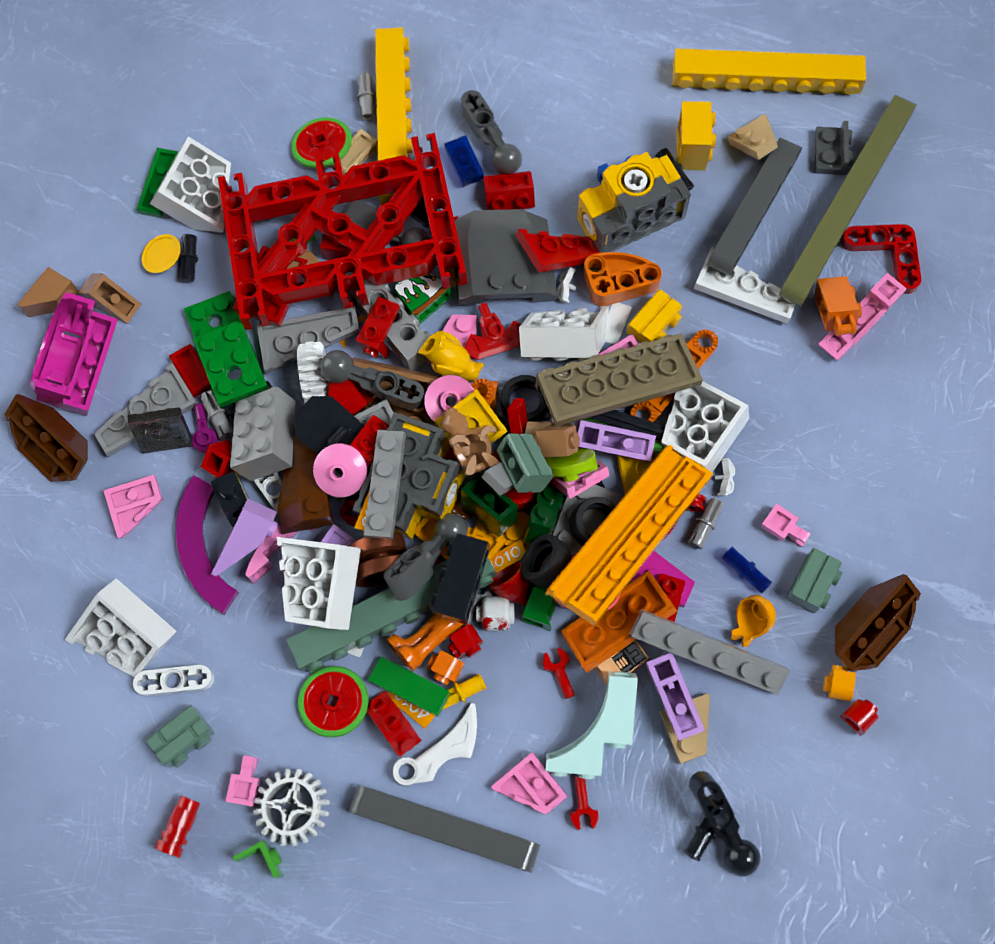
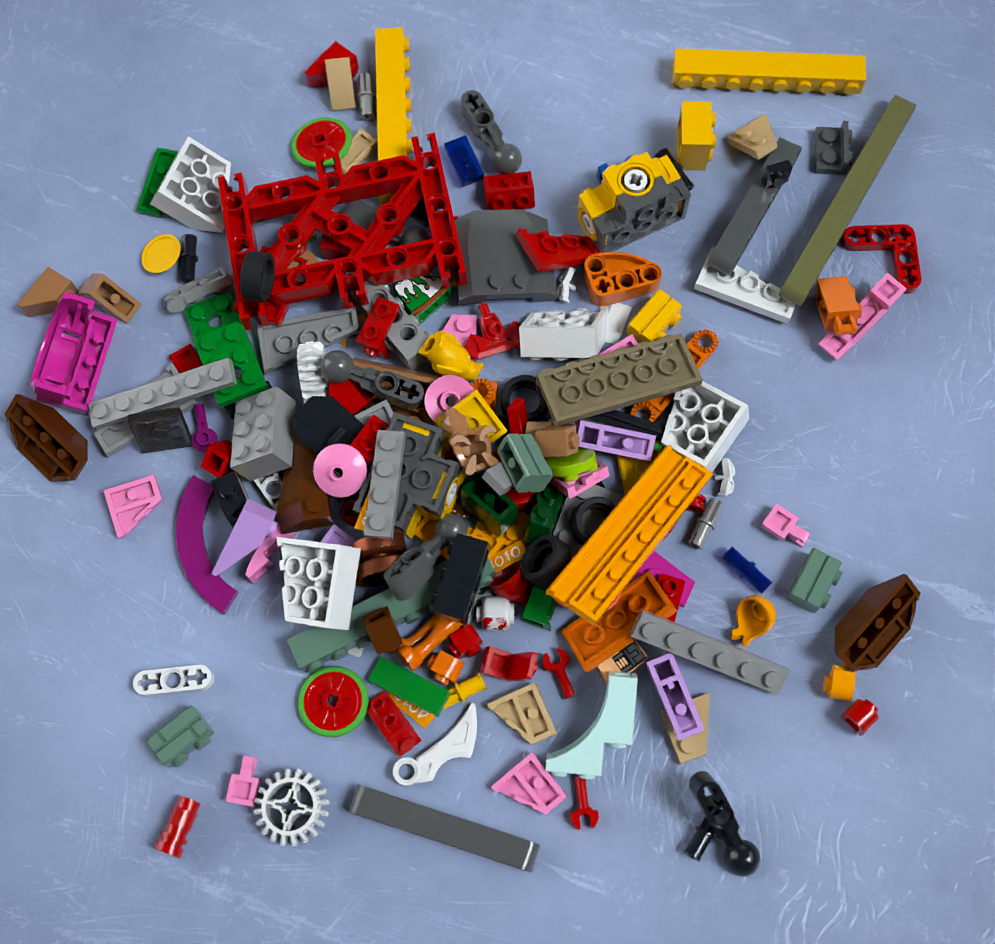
white wedge [65,578,177,677] -> none
light grey axle [201,390,233,440] -> none
bright green bracket [232,841,284,879] -> none
none -> light grey plate [88,358,237,430]
none -> light grey hinge [163,267,232,314]
none -> black tyre [240,251,275,302]
none -> red slope [304,41,359,88]
none -> tan slope [325,57,356,111]
none -> reddish brown brick [362,606,403,655]
none -> red bracket [479,646,537,682]
none -> tan wing [487,682,558,745]
none -> black plate [761,160,793,189]

